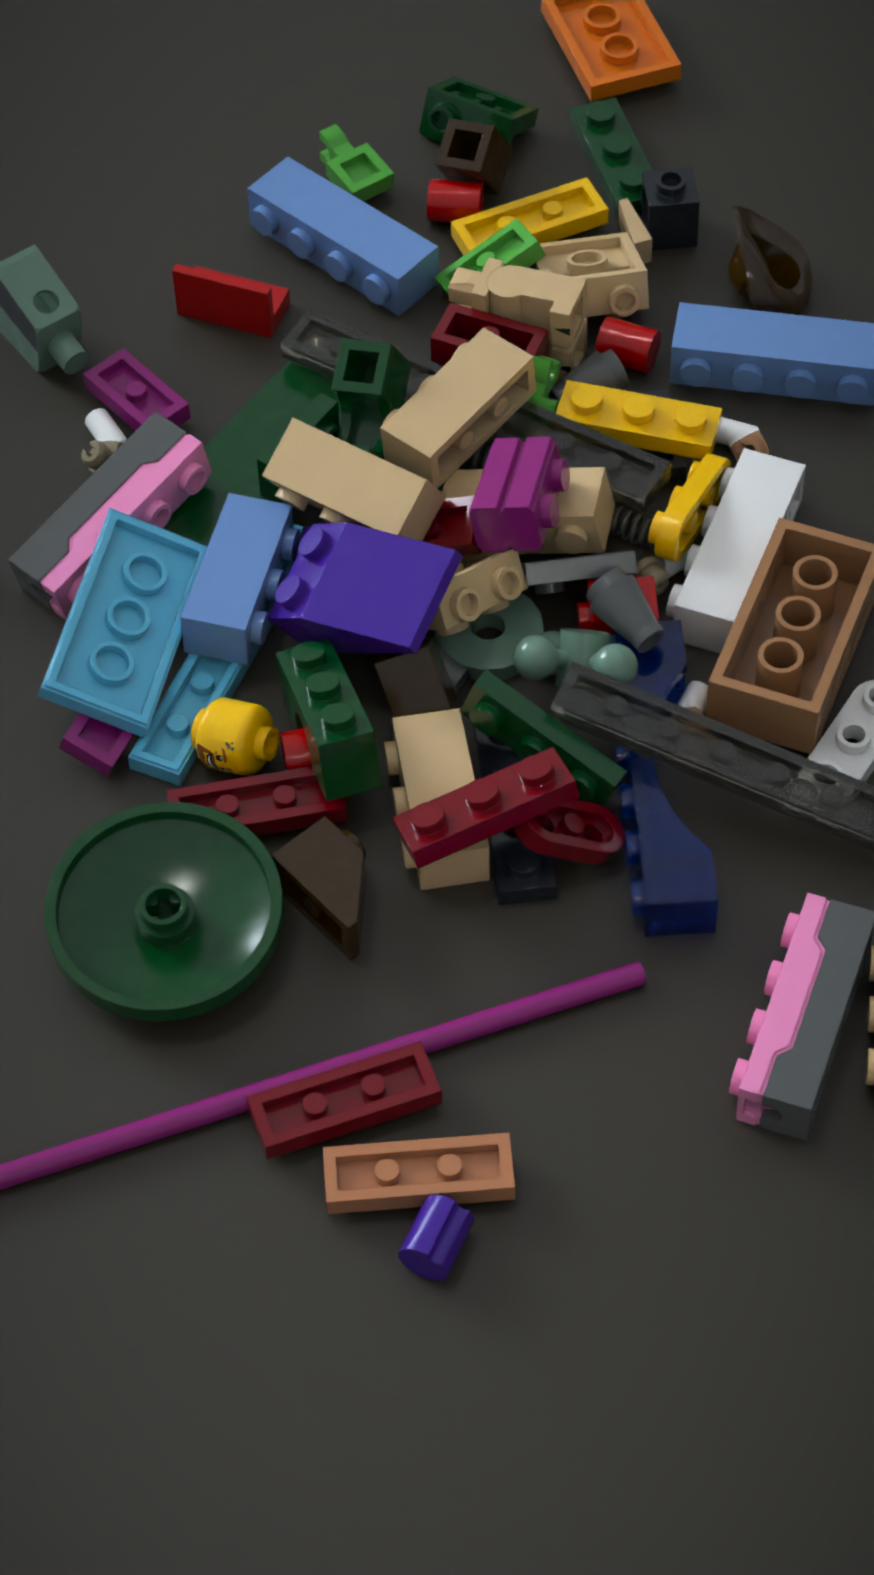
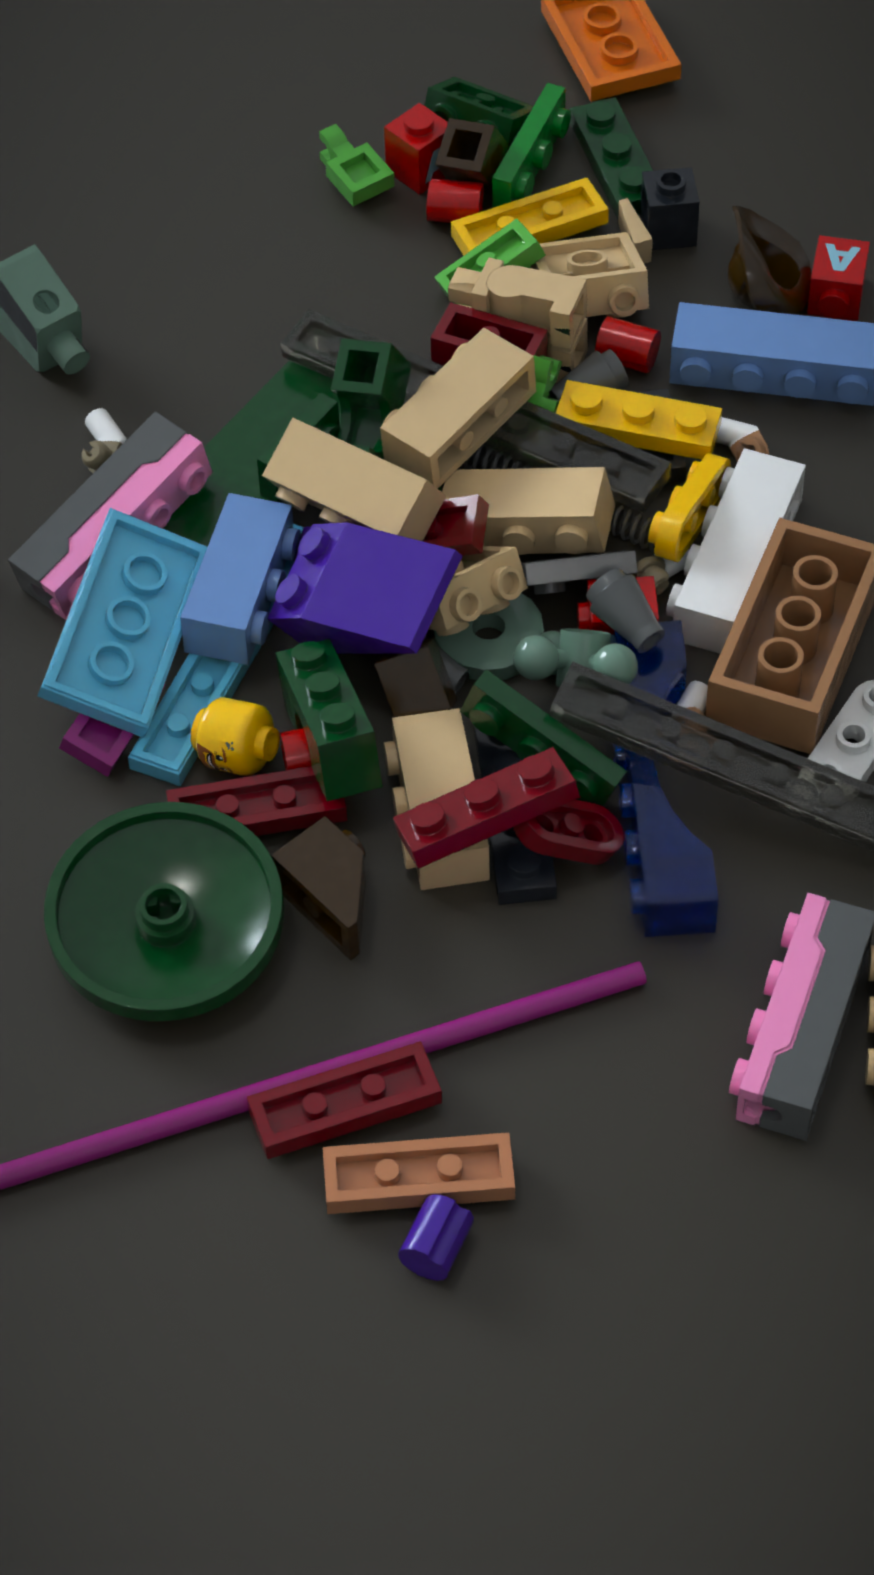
magenta plate [83,348,191,431] -> none
red panel [172,264,290,338] -> none
medium blue brick [247,156,439,316] -> none
magenta brick [469,437,570,552] -> none
none -> red brick [384,103,448,195]
none -> green plate [492,83,571,208]
none -> red brick [807,235,870,321]

